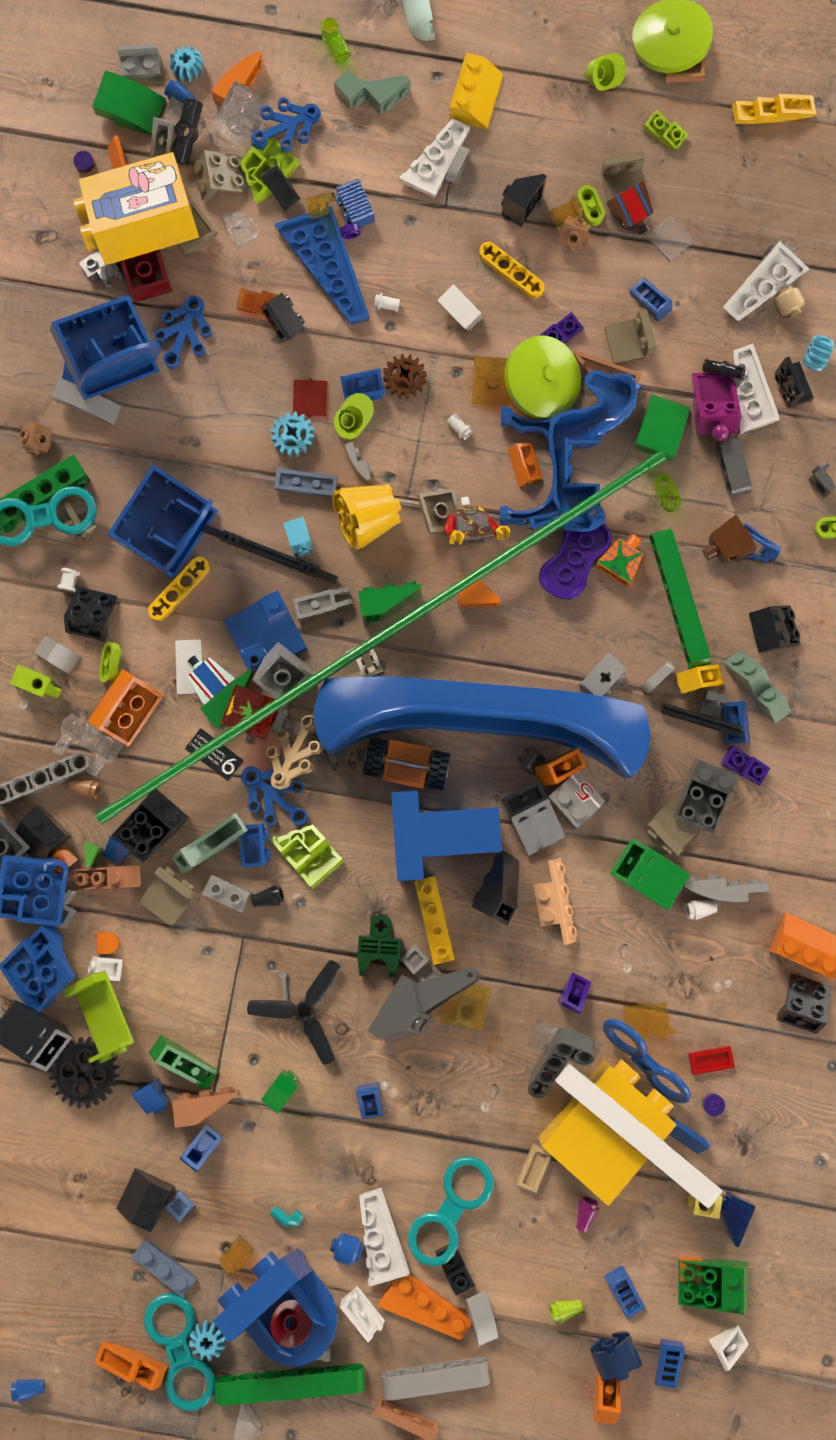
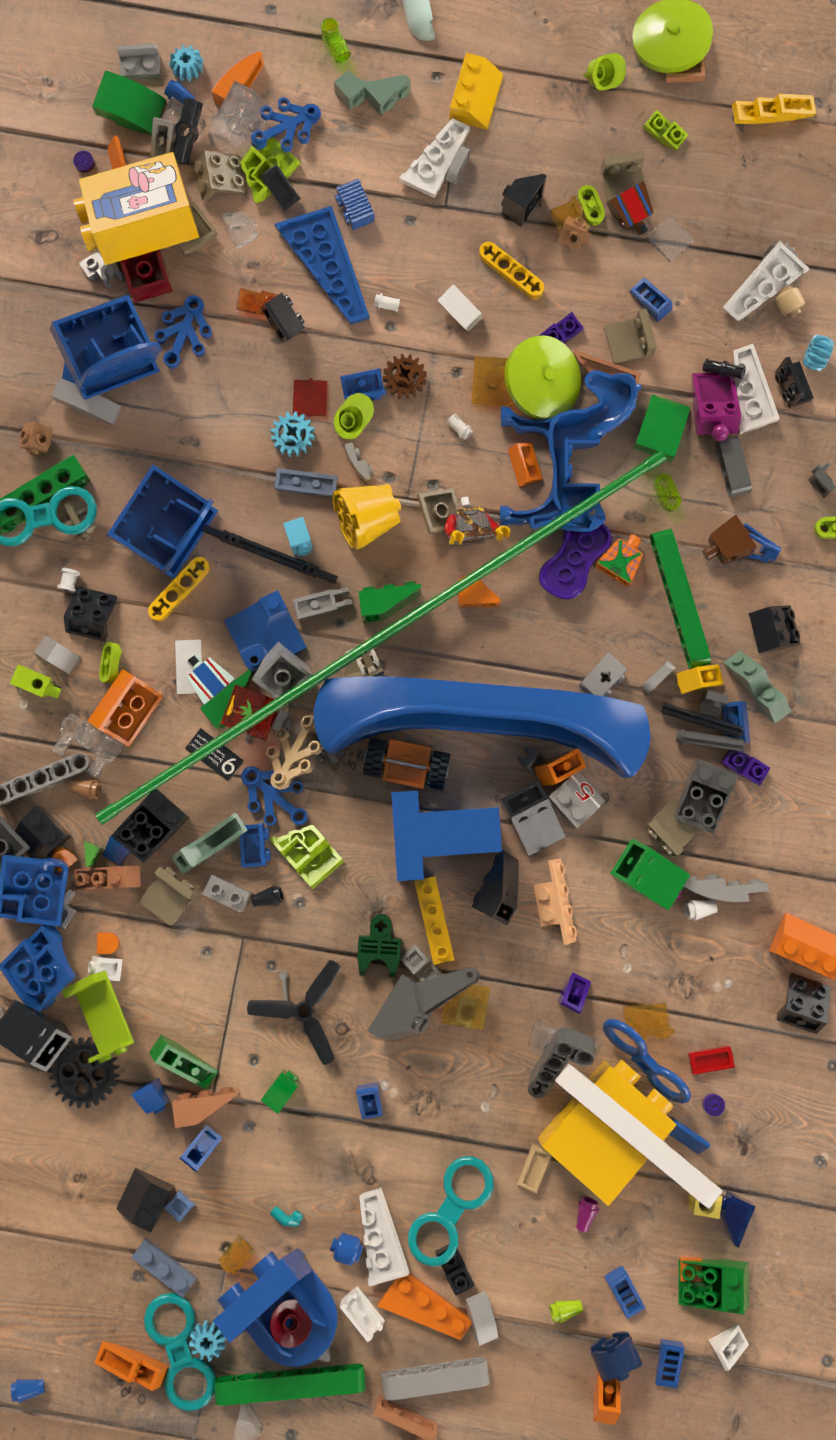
clear yellow bracket [306,192,336,219] -> none
dark purple tile [340,224,361,239] -> none
none -> dark grey axle [676,728,744,751]

